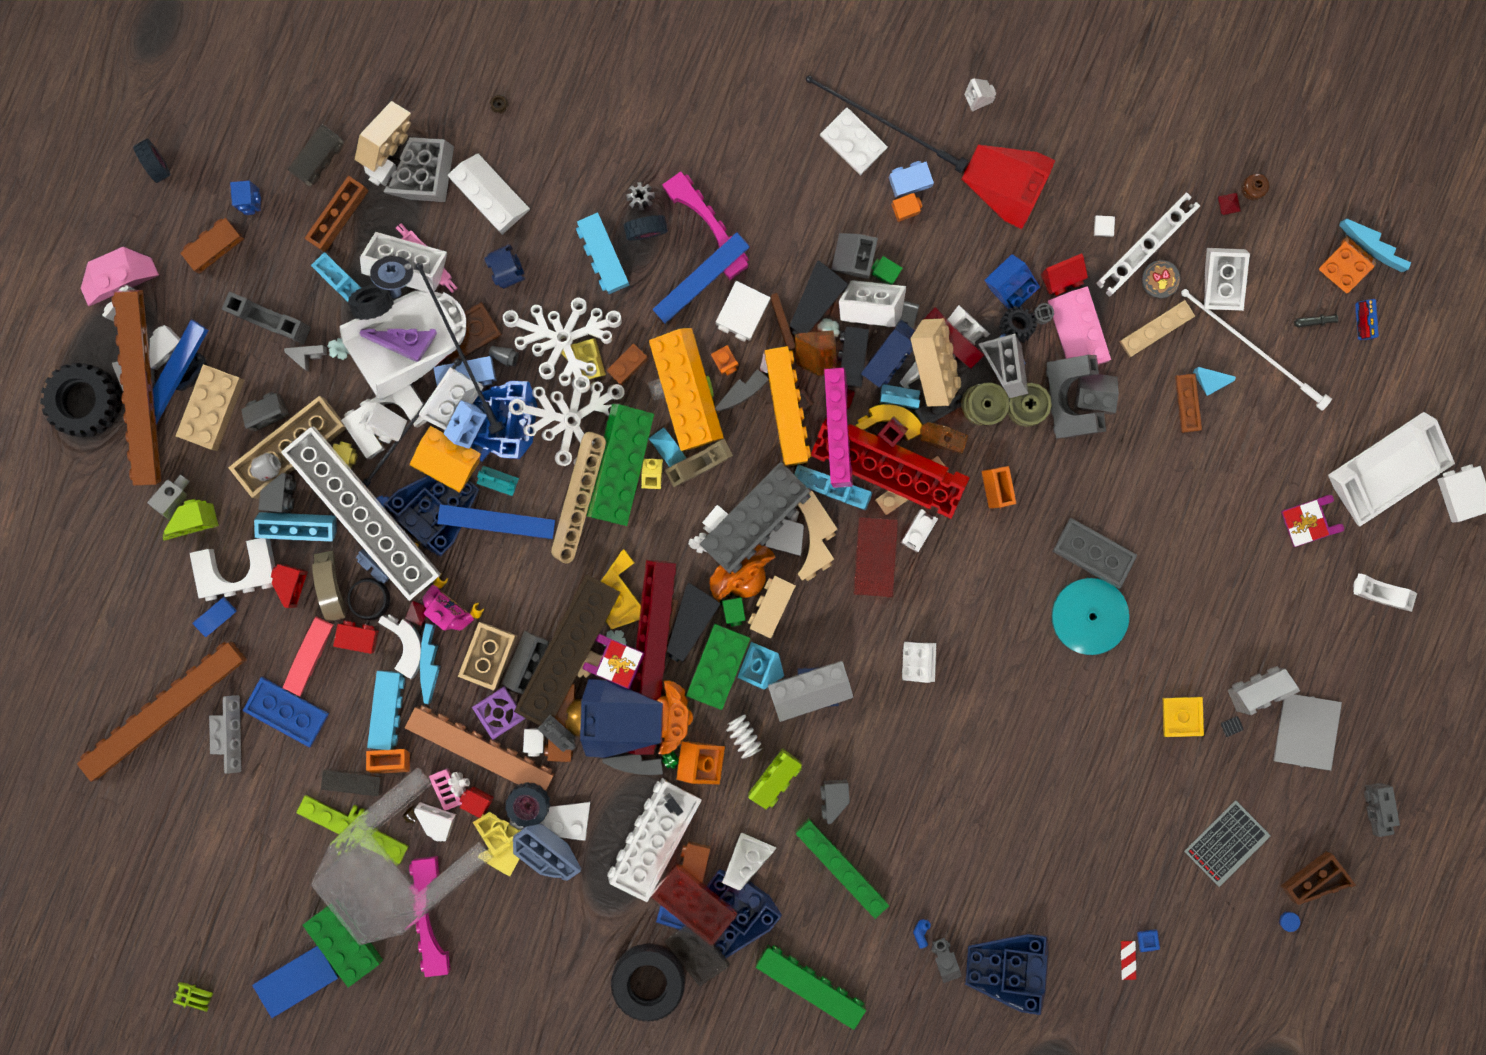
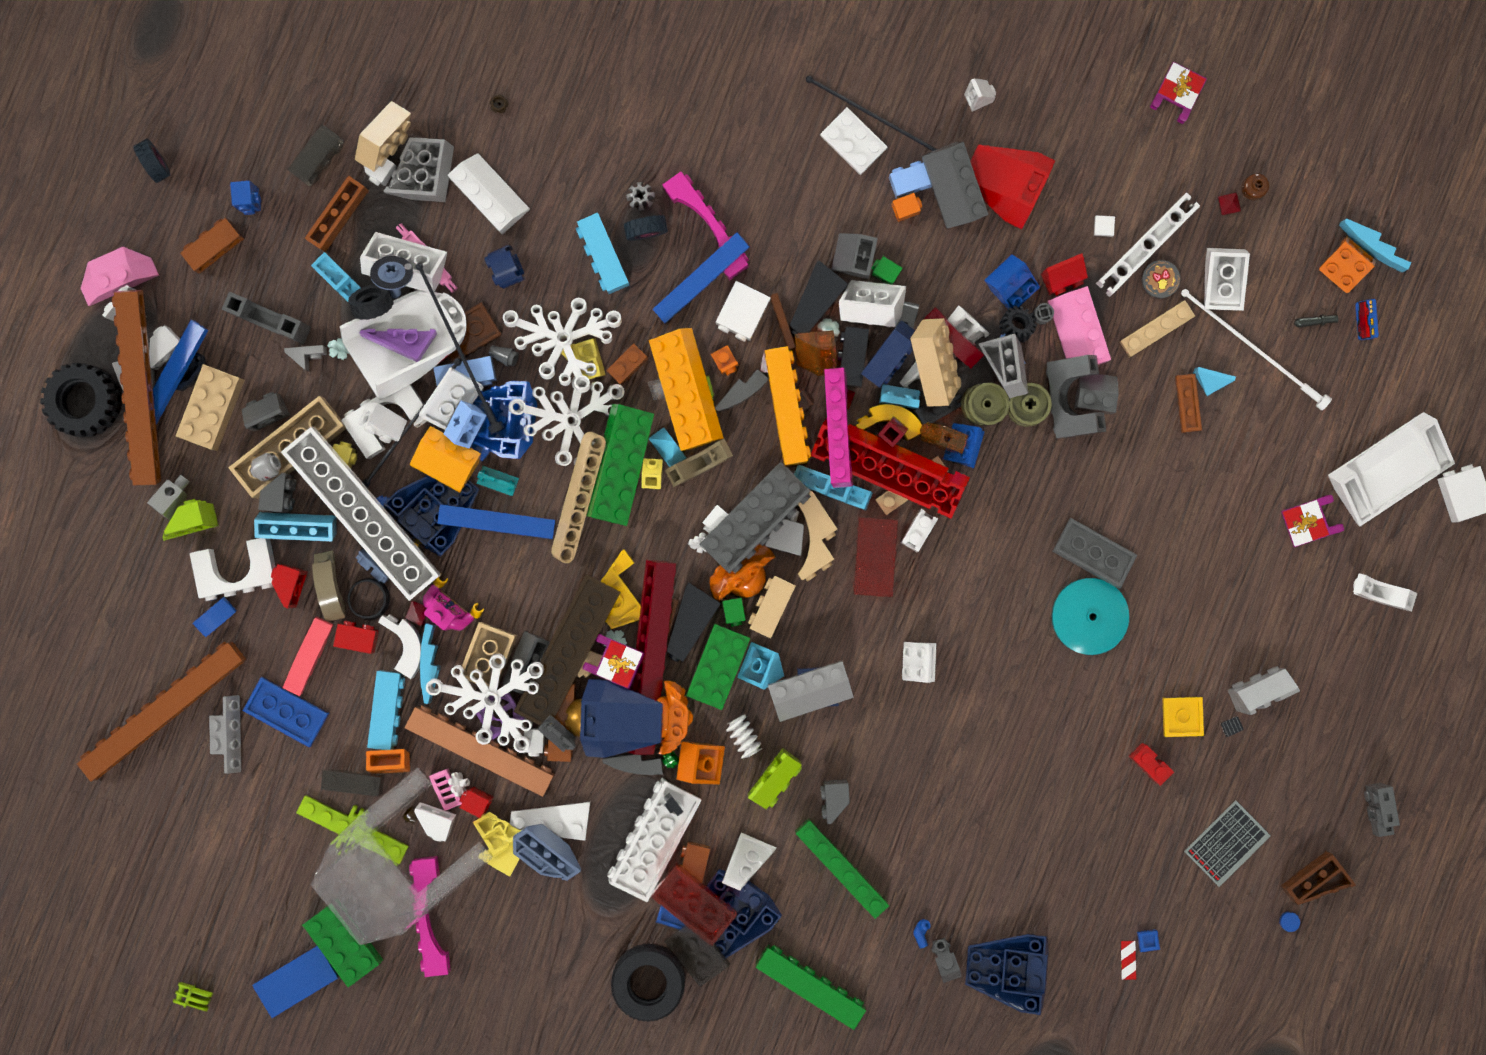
black wheel [505,782,550,828] -> none
orange brick [981,466,1016,508] -> none
light grey piece [1273,694,1342,771] -> none
none -> white plant [426,654,544,753]
none -> dark grey slope [921,142,988,229]
none -> blue bracket [943,423,984,468]
none -> red brick [1129,743,1174,786]
none -> flag [1150,61,1207,124]

